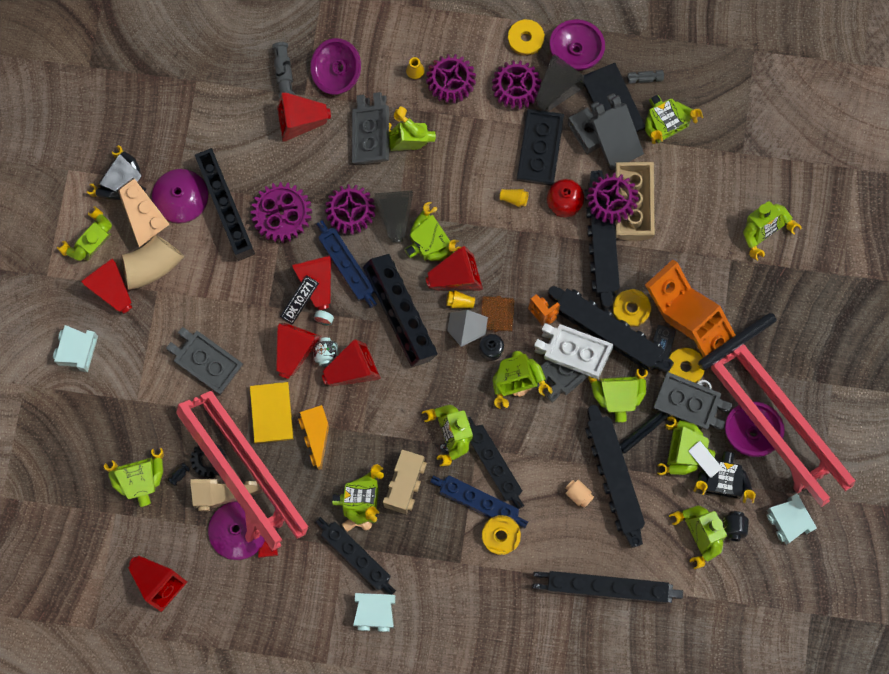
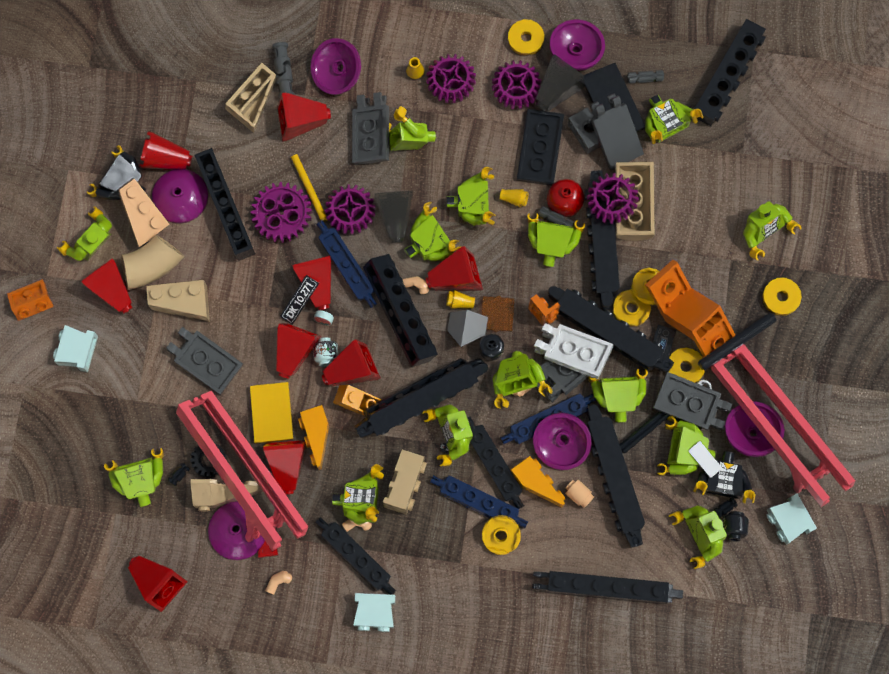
none -> orange bracket [7,279,53,321]
none -> red cone [139,131,193,169]
none -> tan wedge [147,280,210,322]
none -> tan wedge [225,63,276,133]
none -> red slope [263,440,306,494]
none -> light nougat arm [265,571,292,595]
none -> yellow bar [291,154,327,222]
none -> light orange slope [333,385,382,416]
none -> black hinge [354,358,488,438]
none -> light nougat arm [403,276,429,294]
none -> lime torso [447,167,496,226]
none -> dark blue plate [500,393,596,445]
none -> light orange slope [511,456,565,507]
none -> lime torso [527,213,586,267]
none -> magenta dish [533,413,592,470]
none -> dark grey axle [538,206,574,227]
none -> yellow tile [631,268,669,305]
none -> black brick [695,19,766,126]
none -> black piece [714,498,738,518]
none -> yellow tile [762,278,802,316]

